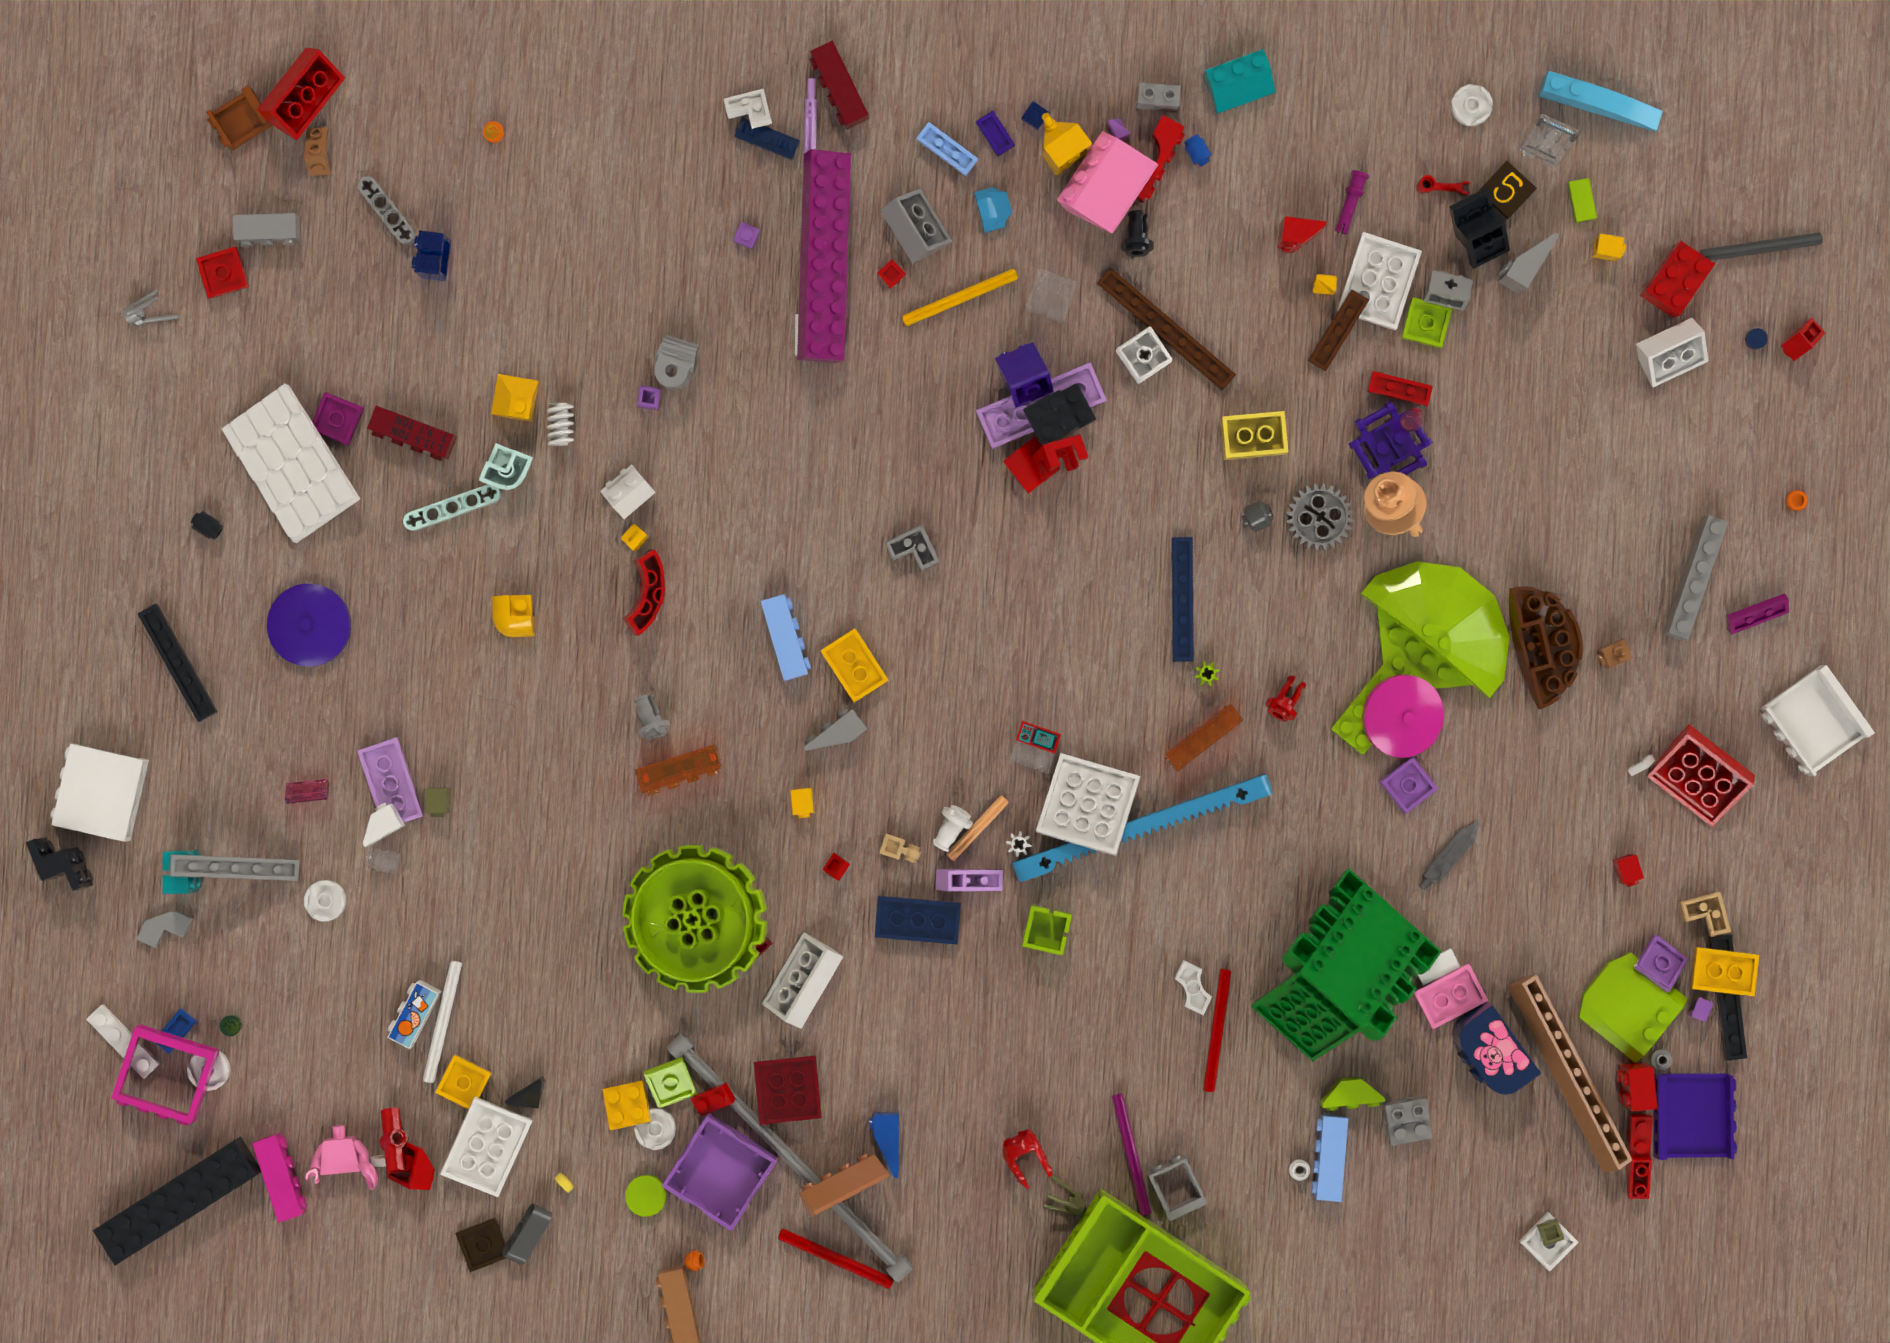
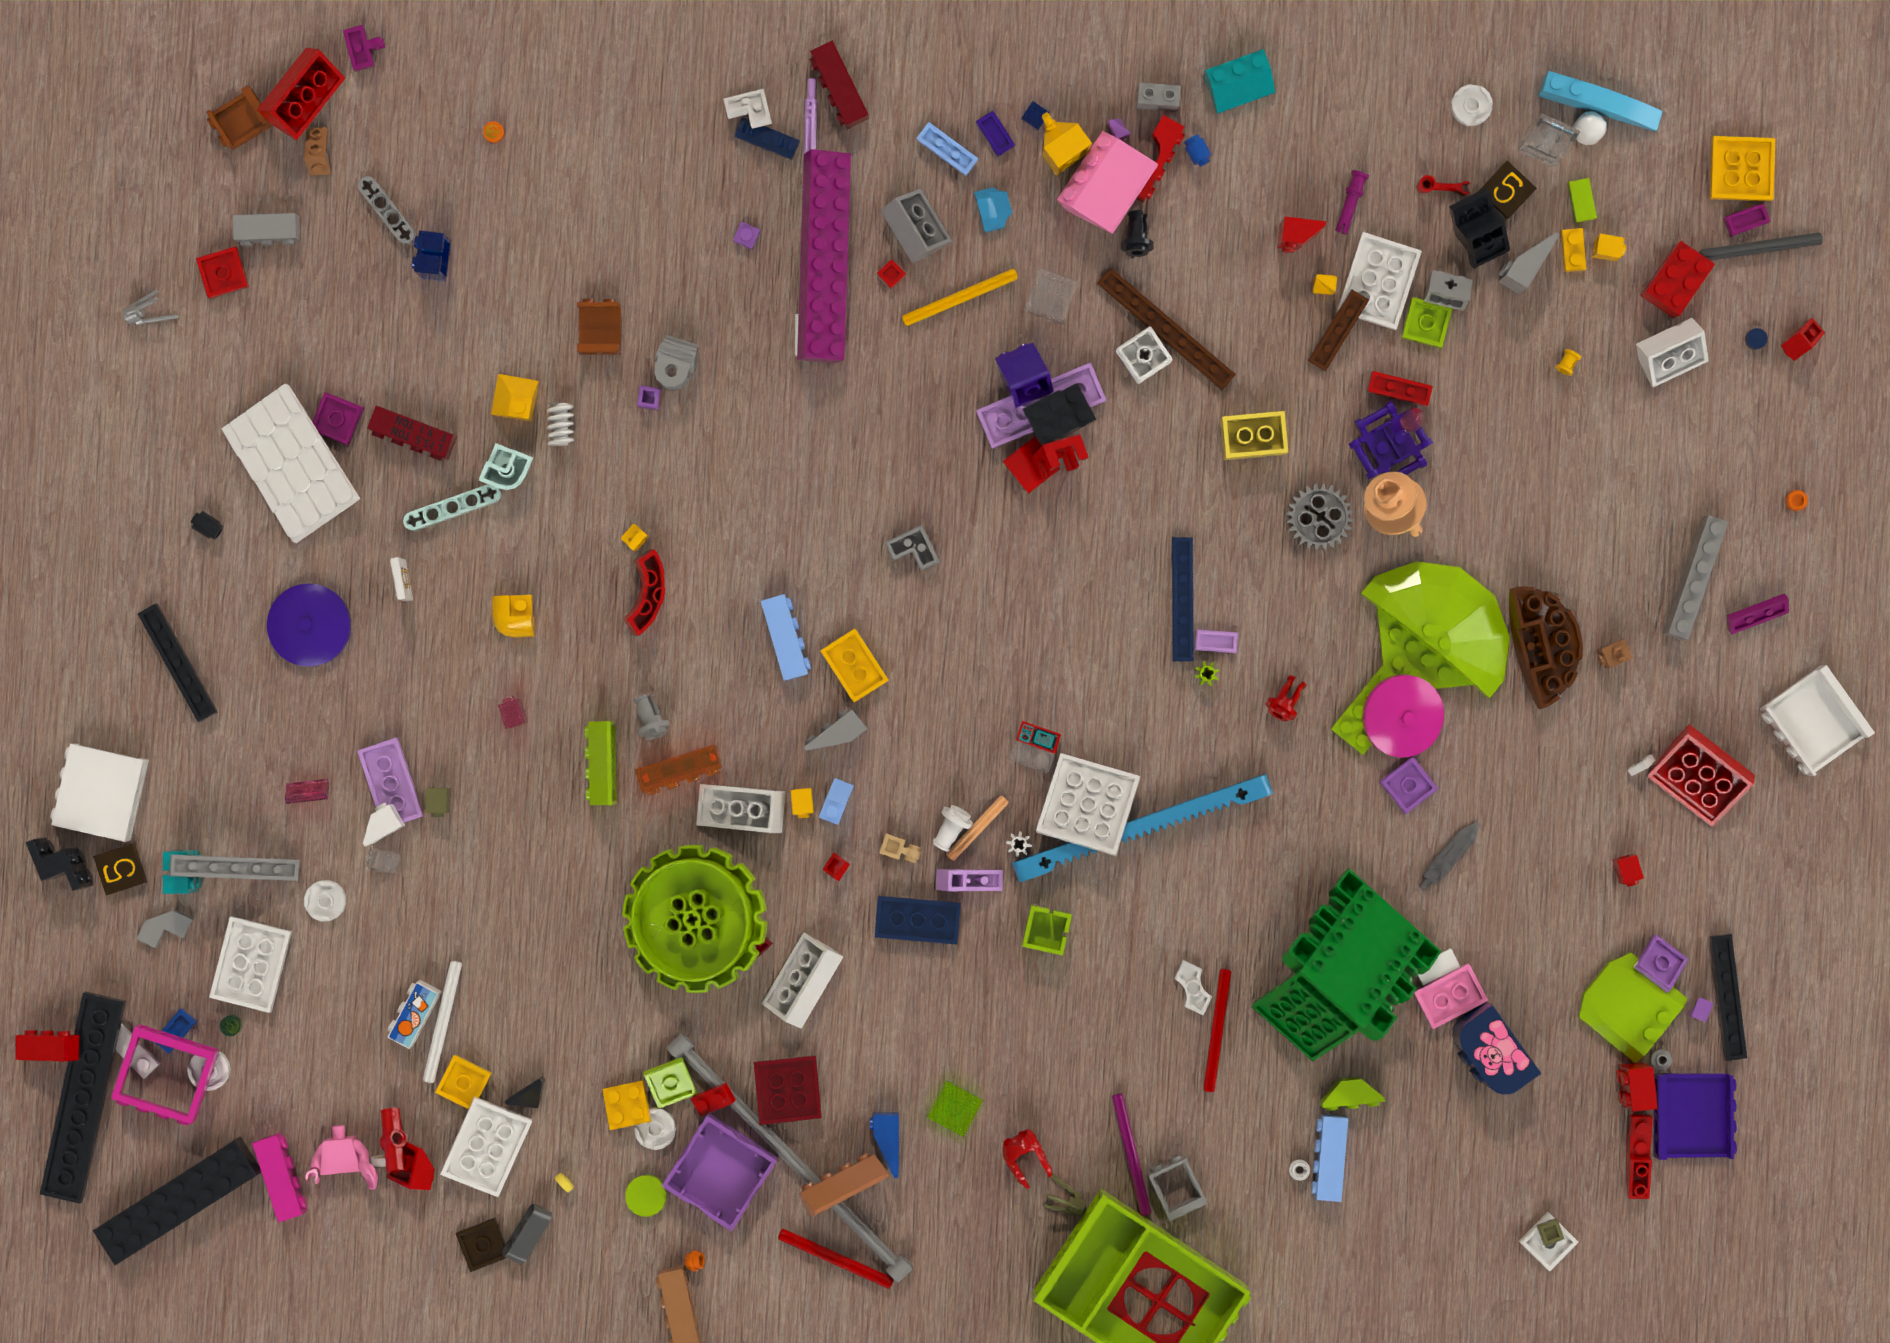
white brick [601,464,656,519] -> none
clear orange brick [1163,704,1243,771] -> none
dark grey head [1242,501,1274,531] -> none
light grey brick [1381,1095,1432,1146] -> none
medium nougat brick [1508,974,1633,1172] -> none
tan brick [1678,891,1731,937] -> none
yellow plate [1690,947,1759,997] -> none
none -> red brick [15,1030,79,1062]
none -> black plate [40,991,126,1204]
none -> dark brown tile [93,843,147,896]
none -> white plate [209,916,292,1013]
none -> magenta plate [343,25,386,72]
none -> white tile [390,557,413,602]
none -> clear pink brick [498,696,528,729]
none -> dark orange panel [577,299,621,355]
none -> lime slope [585,721,617,805]
none -> white slope [696,784,786,833]
none -> light blue slope [819,778,854,825]
none -> clear neon green plate [927,1080,983,1137]
none -> lavender tile [1195,629,1238,653]
none -> yellow bush [1555,349,1581,376]
none -> yellow plate [1560,228,1586,272]
none -> white hair [1573,111,1607,145]
none -> yellow plate [1709,136,1776,201]
none -> magenta tile [1723,203,1771,237]

